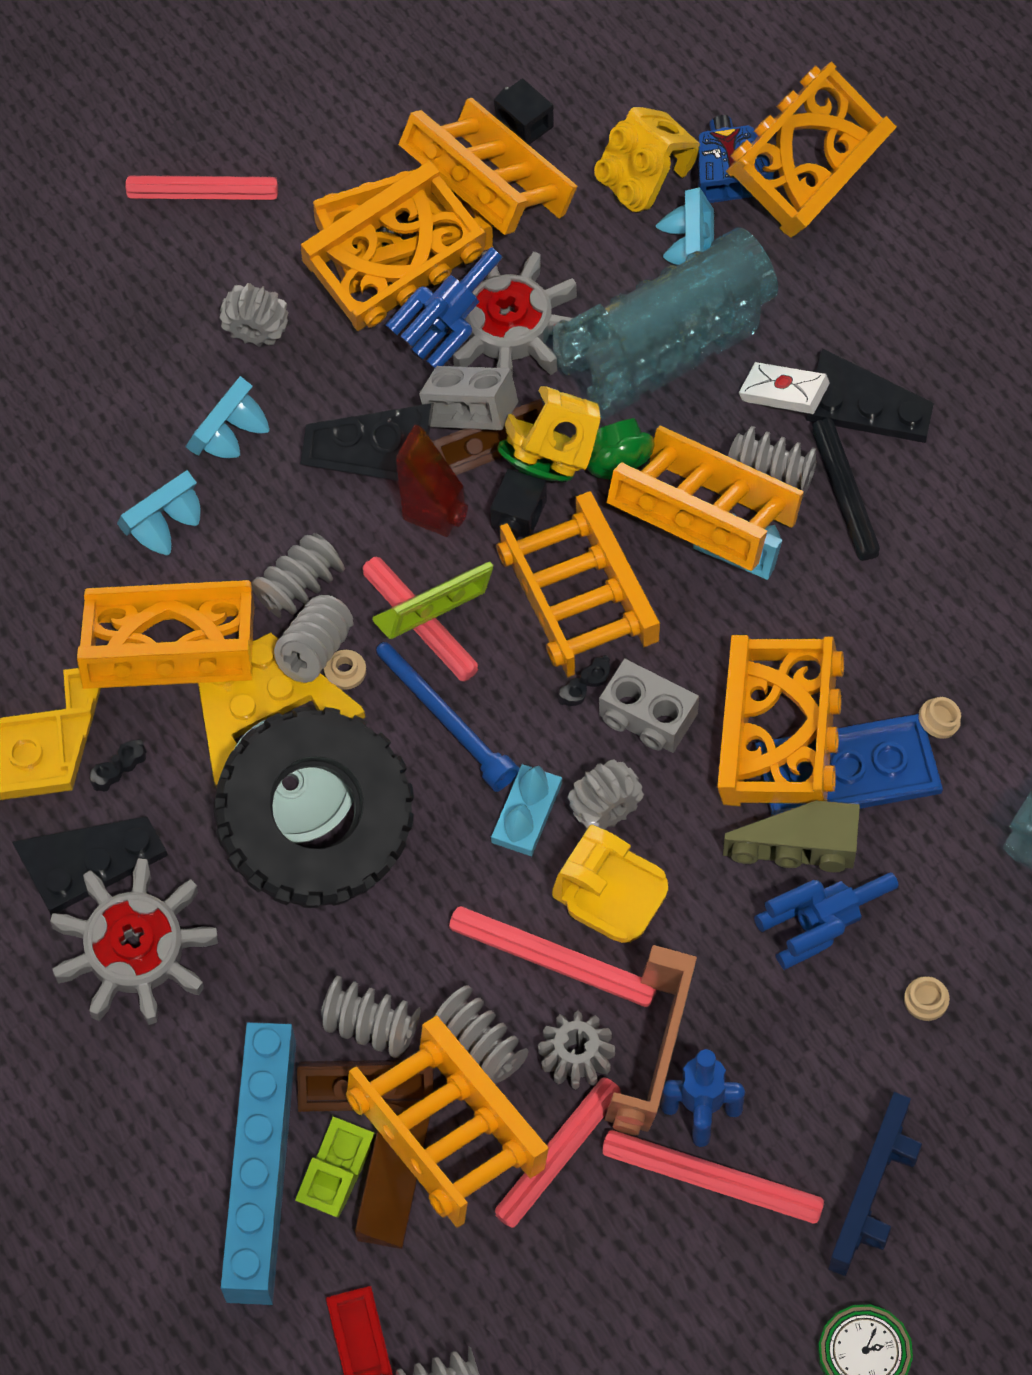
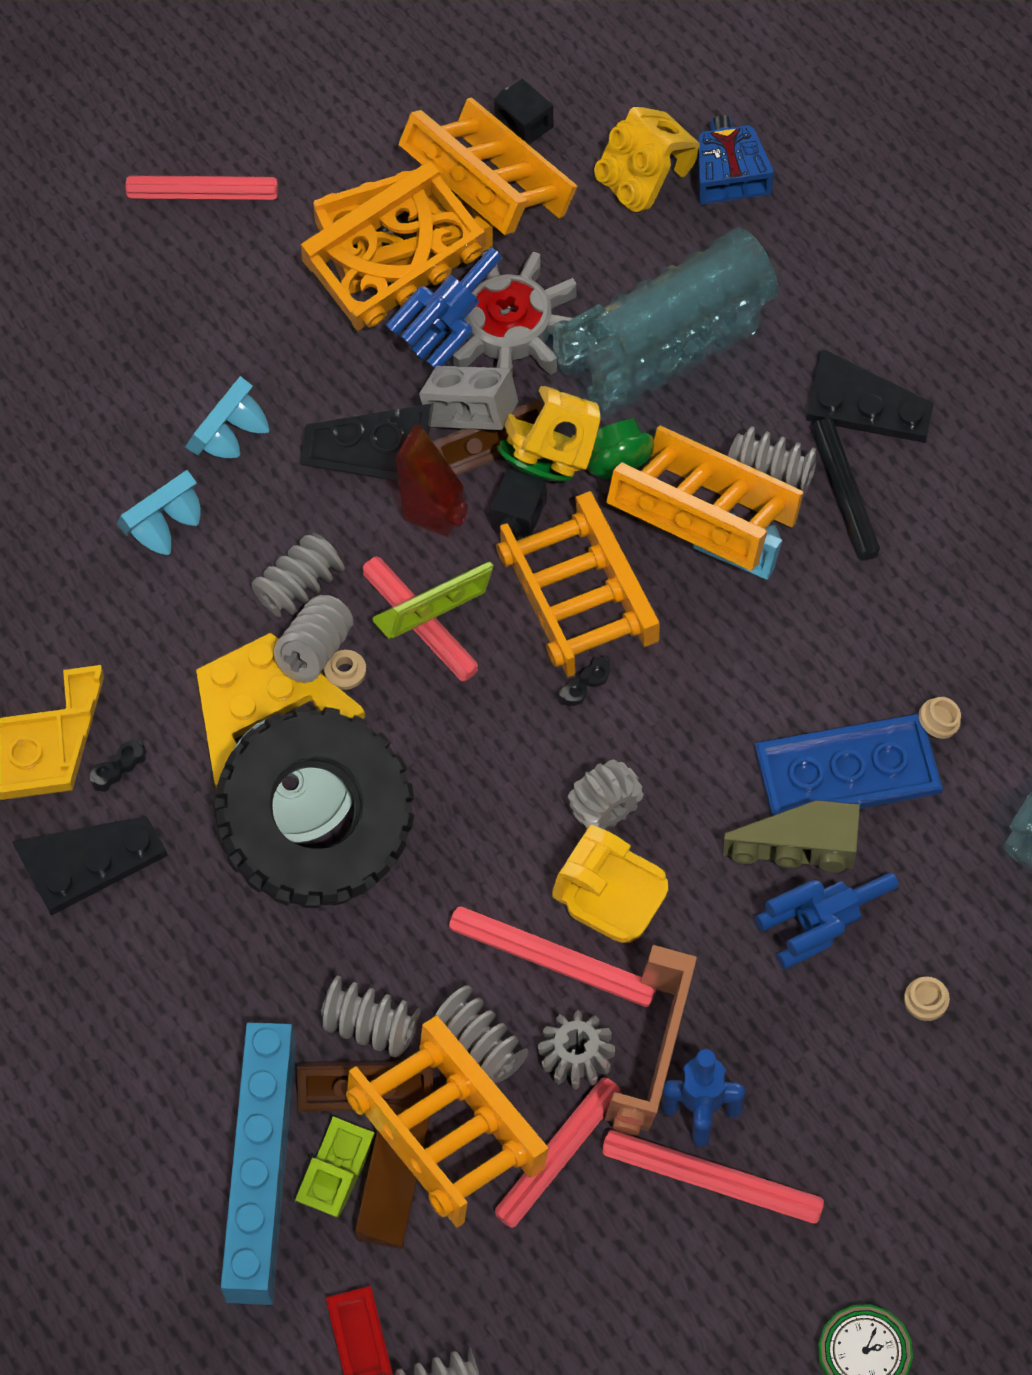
light grey gear [50,858,218,1025] -> none
light orange fence [77,580,255,689] -> none
light grey gear [219,283,289,347] -> none
blue piece [376,642,520,792] -> none
medium azure tile [491,764,562,856] -> none
light grey brick [599,658,699,753] -> none
medium azure tile [656,187,715,274] -> none
light orange fence [717,635,844,806] -> none
light orange fence [726,61,897,238] -> none
white tile [739,362,830,414] -> none
dark blue hinge [828,1092,922,1276] -> none

